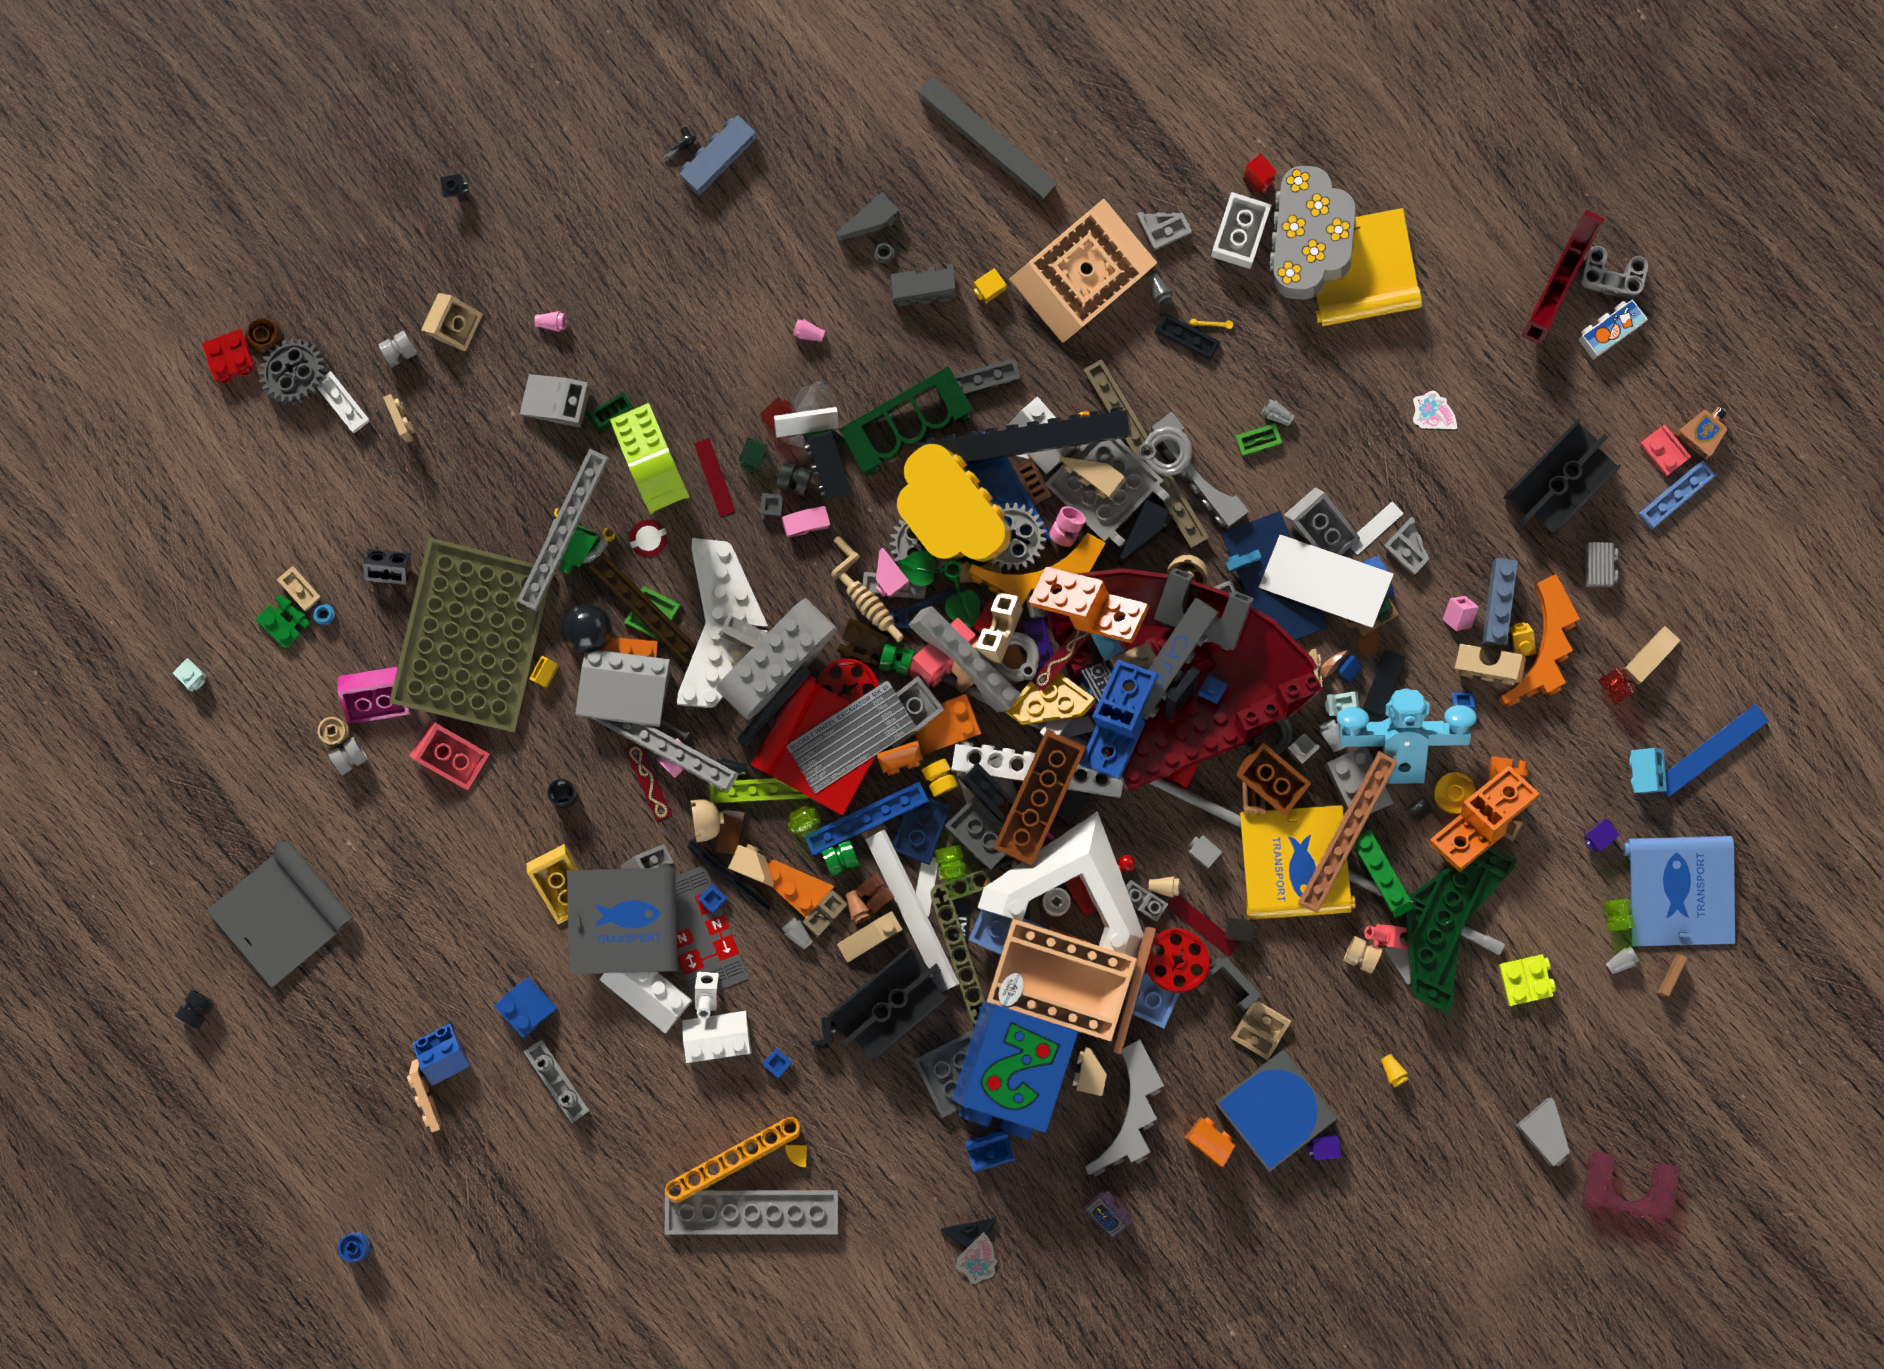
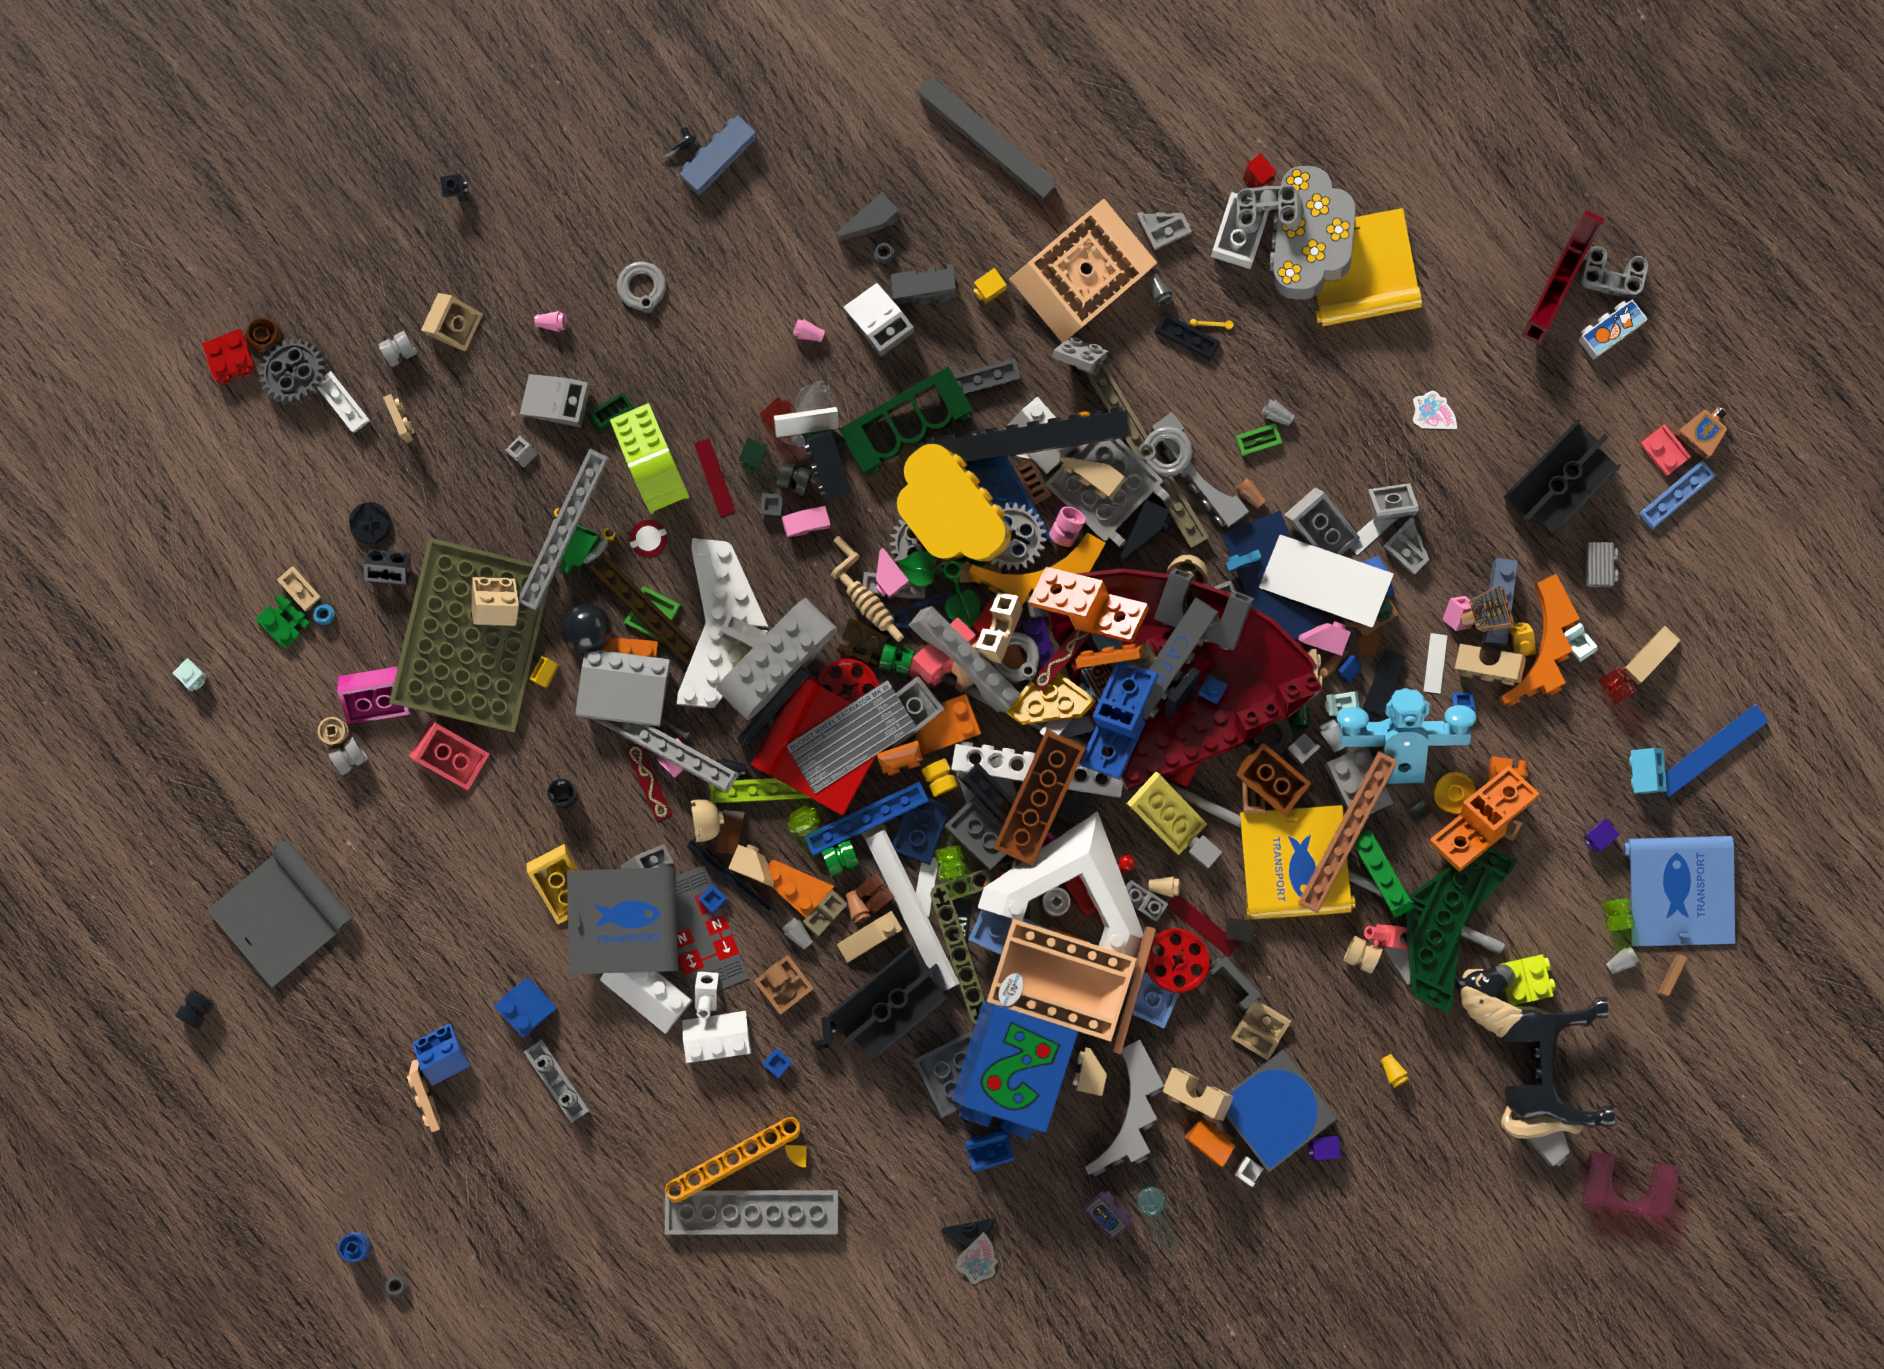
none -> black tile [349,502,391,544]
none -> dark grey plate [385,1275,408,1297]
none -> tan slope [472,577,519,626]
none -> light grey slope [505,436,538,467]
none -> light grey piece [617,262,666,314]
none -> medium nougat plate [754,955,814,1015]
none -> slope [843,283,914,357]
none -> light grey plate [1052,337,1108,376]
none -> orange wing [1076,642,1146,668]
none -> light yellow plate [1127,772,1207,855]
none -> clear light blue head [1137,1187,1165,1215]
none -> tan arch [1162,1068,1234,1122]
none -> white panel [1233,1156,1263,1187]
none -> nougat cone [1235,478,1266,509]
none -> light grey beam [1237,185,1301,233]
none -> dark green cone [1290,703,1311,729]
none -> bright pink slope [1298,621,1351,656]
none -> light grey slope [1368,483,1419,522]
none -> white sticker [1424,633,1447,694]
none -> black animal [1455,964,1615,1138]
none -> torso [1461,585,1516,632]
none -> light aqua bracket [1564,623,1598,662]

